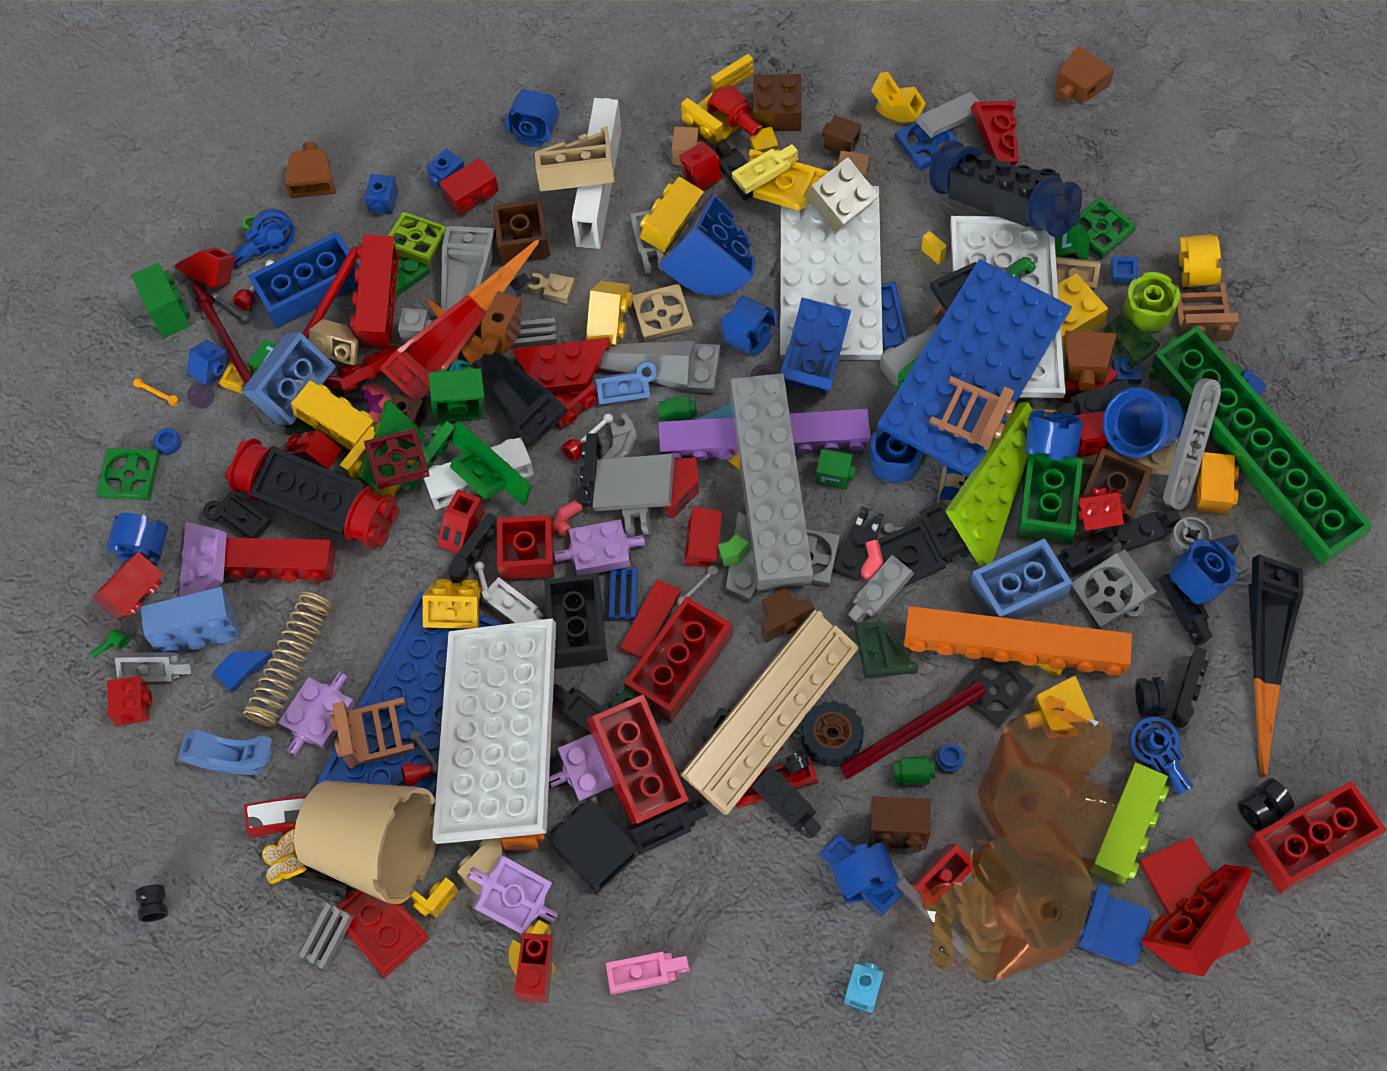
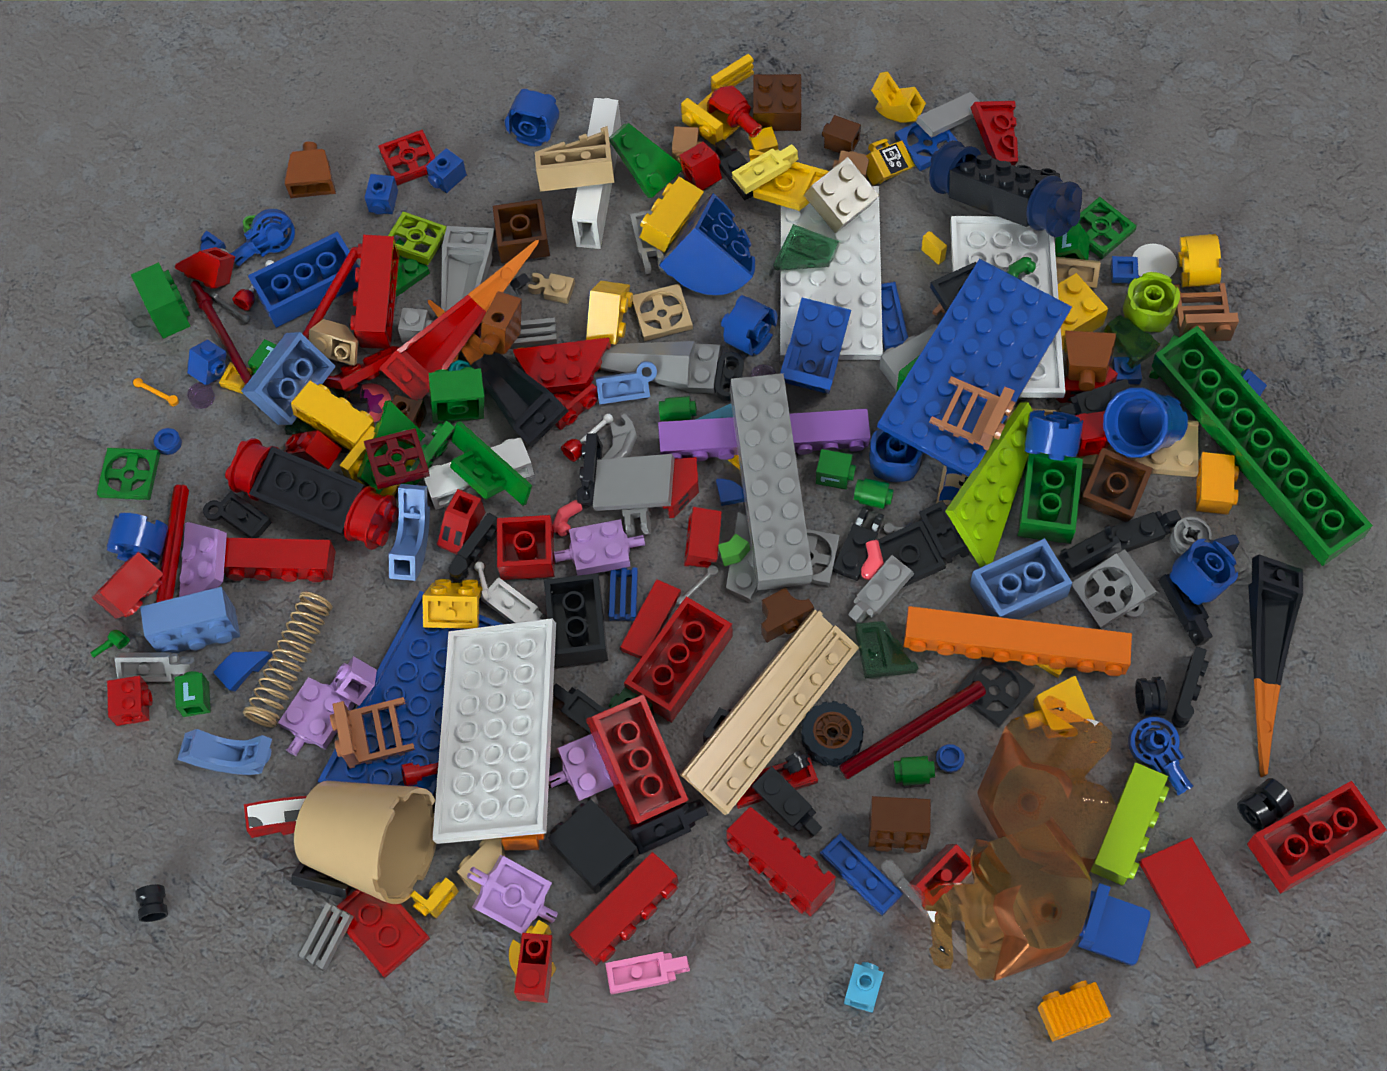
yellow animal [262,829,307,884] -> none
dark grey hinge [410,731,438,774] -> none
red brick [439,158,499,215] -> none
blue brick [830,842,899,903] -> none
dark orange torso [1055,46,1114,103] -> none
red head [1078,487,1126,531] -> none
red wedge [1141,864,1251,977] -> none
light grey piece [1163,378,1221,510] -> none
none -> red axle [156,484,189,602]
none -> green brick [175,671,211,717]
none -> blue tile [201,231,226,251]
none -> lavender brick [336,656,377,706]
none -> red piece [378,129,436,185]
none -> medium blue arch [389,484,430,581]
none -> red brick [569,852,678,966]
none -> green wing [609,123,682,198]
none -> black plate [715,352,744,401]
none -> blue tile [716,479,745,506]
none -> red wedge [726,807,836,917]
none -> clear green wing [773,224,839,271]
none -> green brick [853,478,894,509]
none -> yellow piece [866,139,915,186]
none -> light orange brick [1038,980,1111,1042]
none -> white sticker [1132,244,1177,278]

